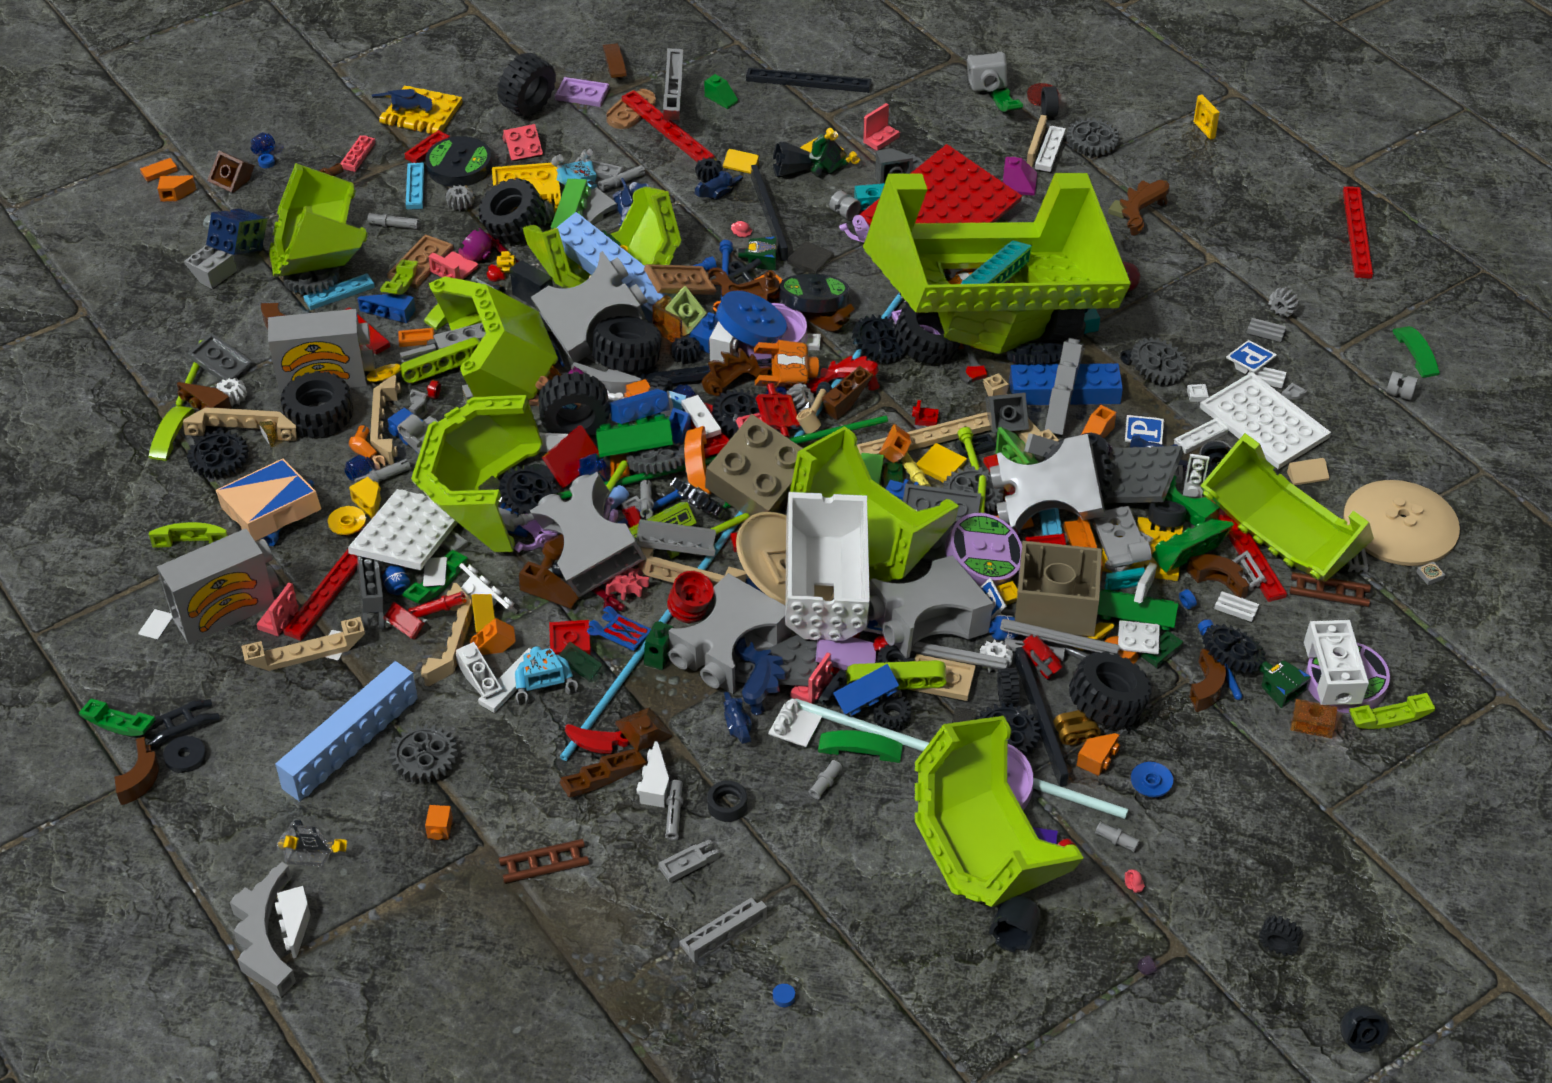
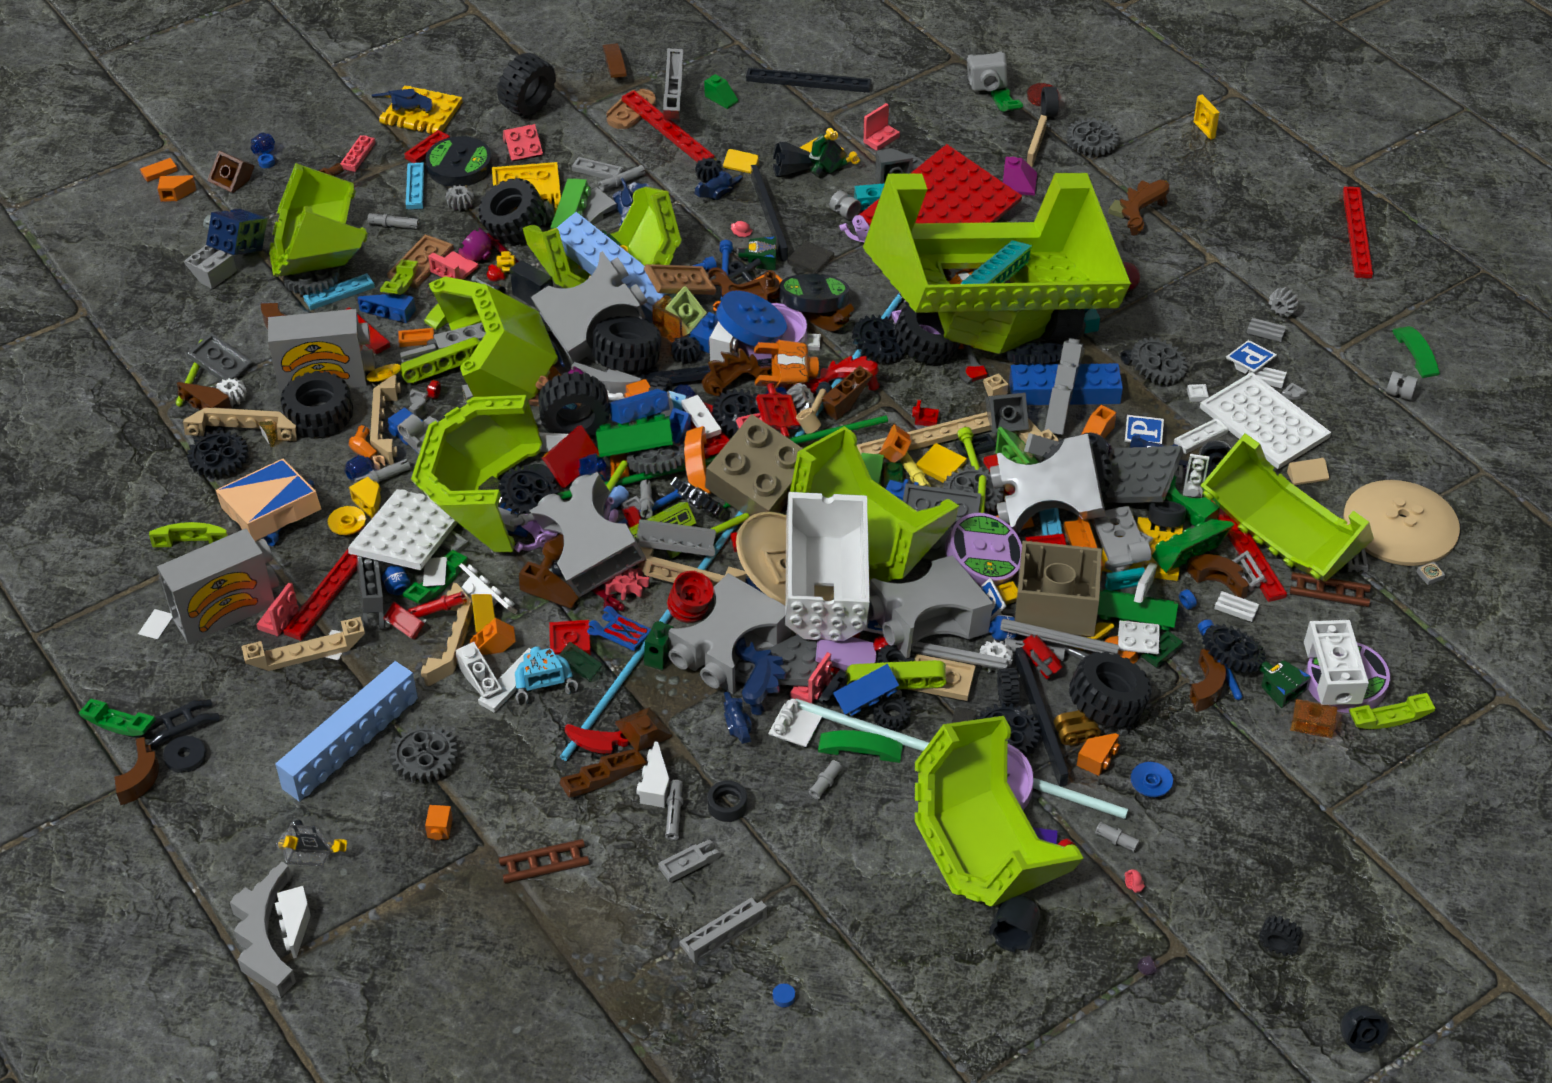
lime slope [149,406,195,461] -> none
medium azure torso [551,149,597,190] -> none
lavender tile [555,77,610,107] -> none
white plate [1035,126,1066,172] -> none

